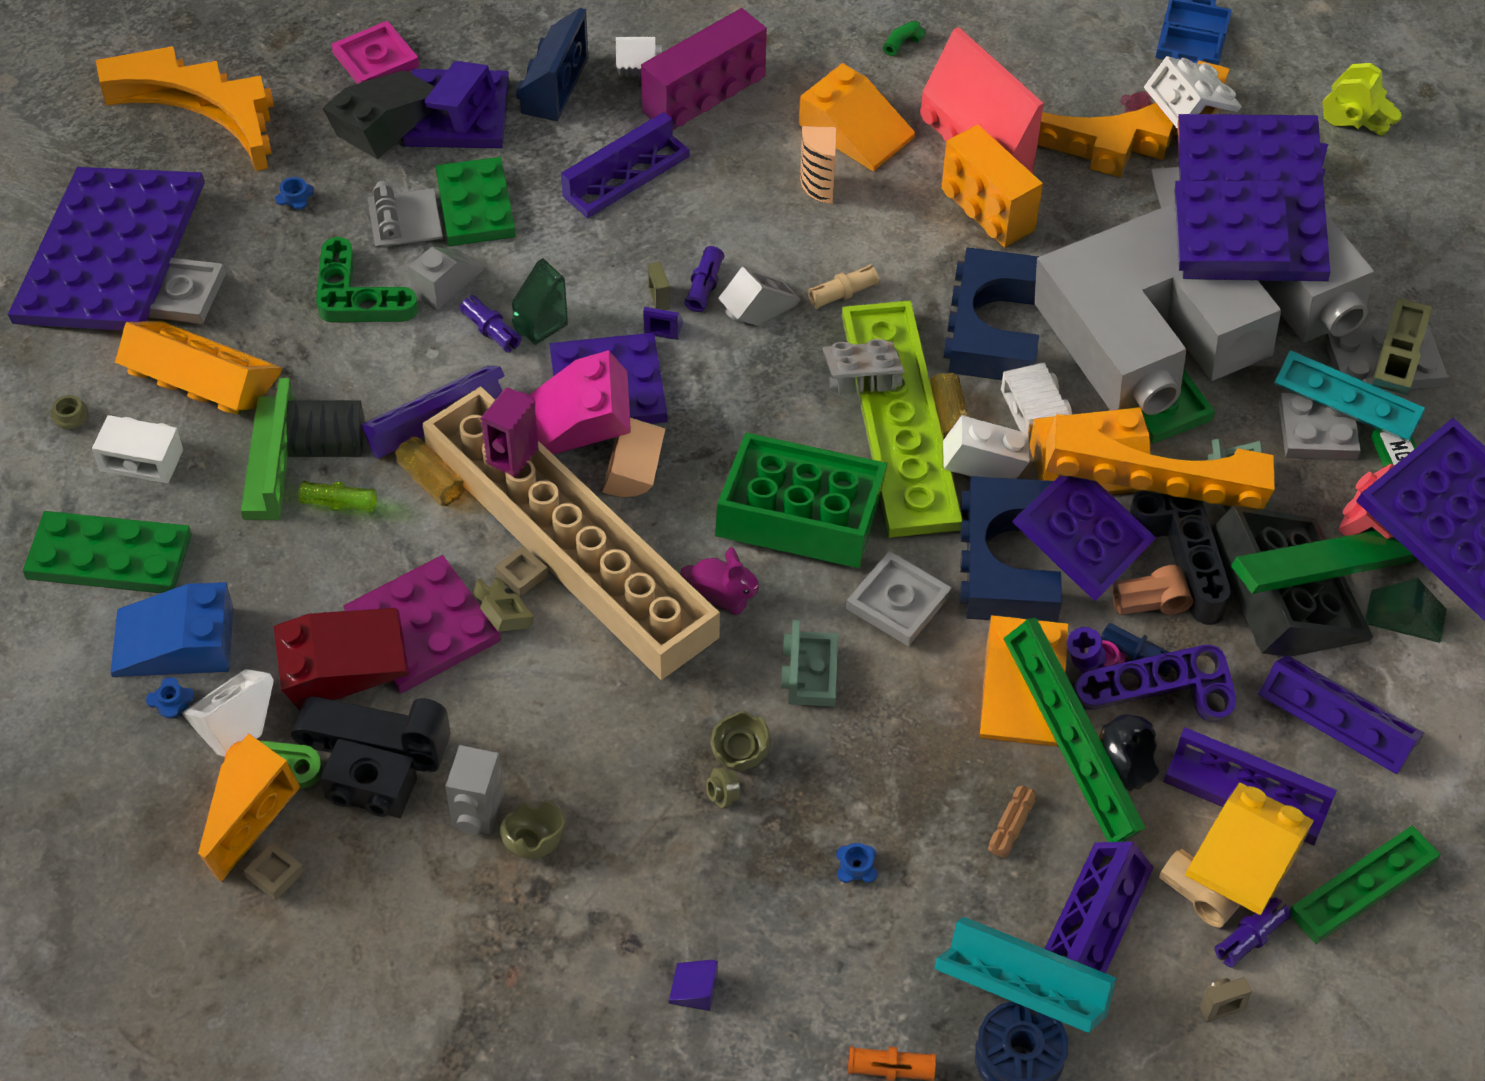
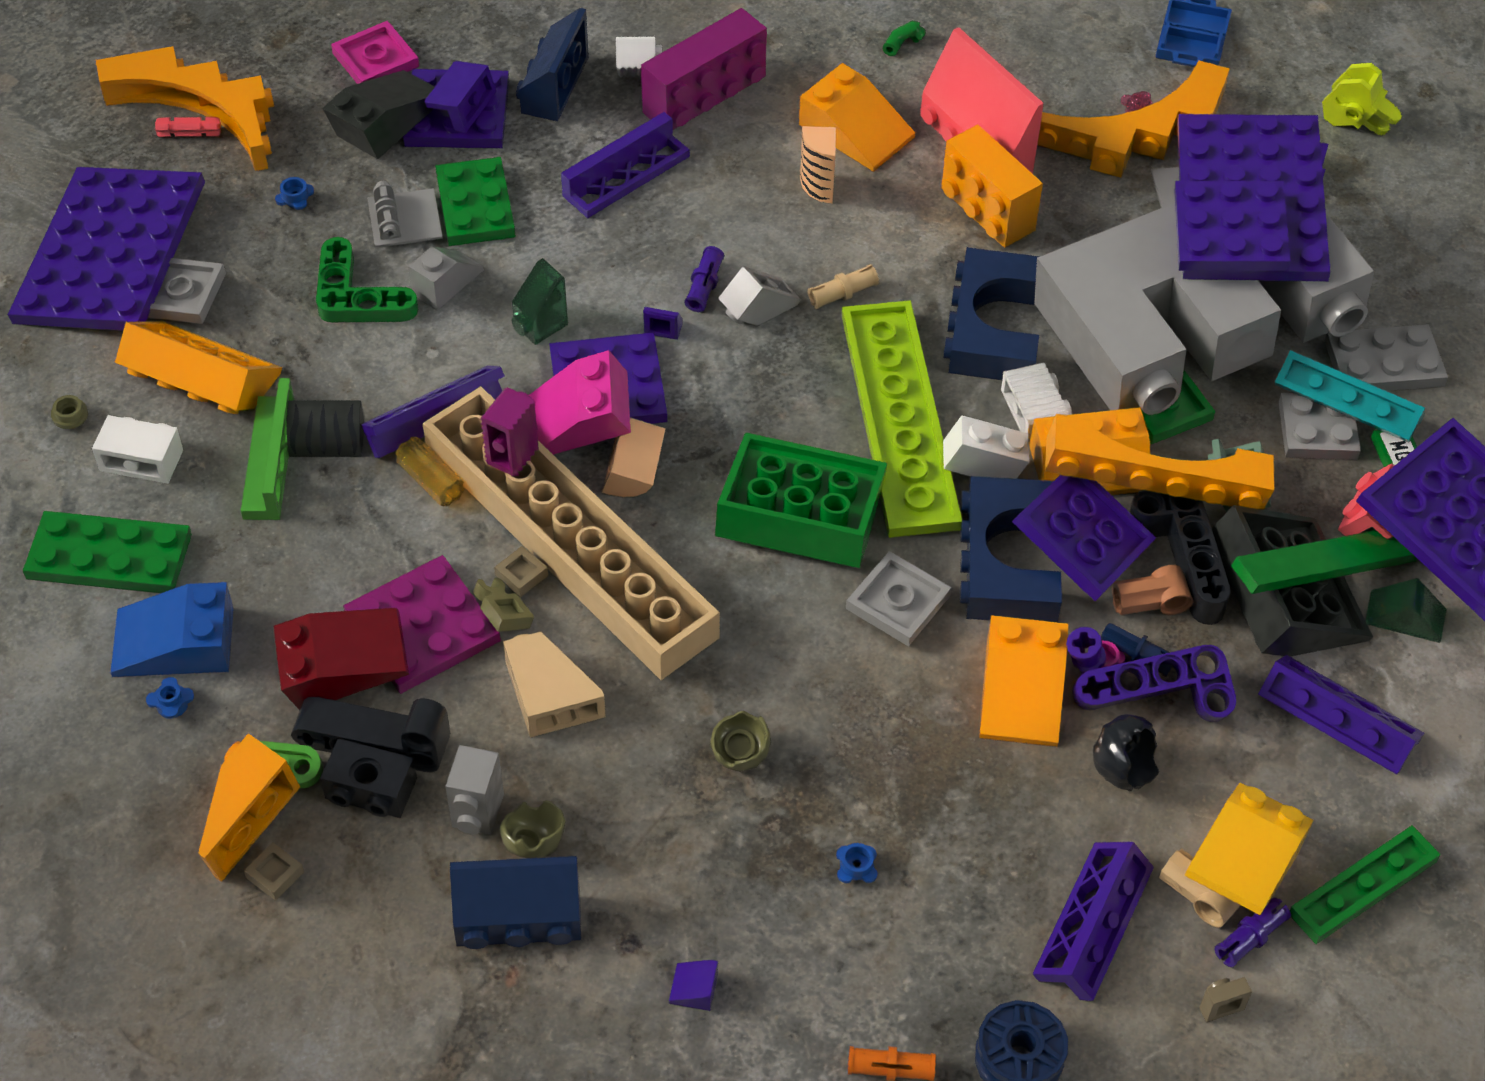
white slope [181,669,274,757] -> none
clear neon green pin [298,480,377,513] -> none
dark purple pin [460,295,522,353] -> none
olive tile [648,262,670,310] -> none
magenta animal [680,547,759,615] -> none
olive plate [706,767,740,808] -> none
sand green bracket [781,620,838,707] -> none
light grey hinge [823,339,904,395] -> none
clear yellow axle [930,372,969,440] -> none
teal fence [934,916,1117,1033] -> none
medium nougat axle [988,785,1037,858] -> none
green tile [1003,618,1146,842] -> none
white bracket [1144,56,1242,129] -> none
dark purple fence [1163,727,1337,845] -> none
olive arch [1371,297,1432,395] -> none
none -> coral axle [155,117,221,137]
none -> dark blue slope [450,856,581,949]
none -> tan slope [503,631,606,738]

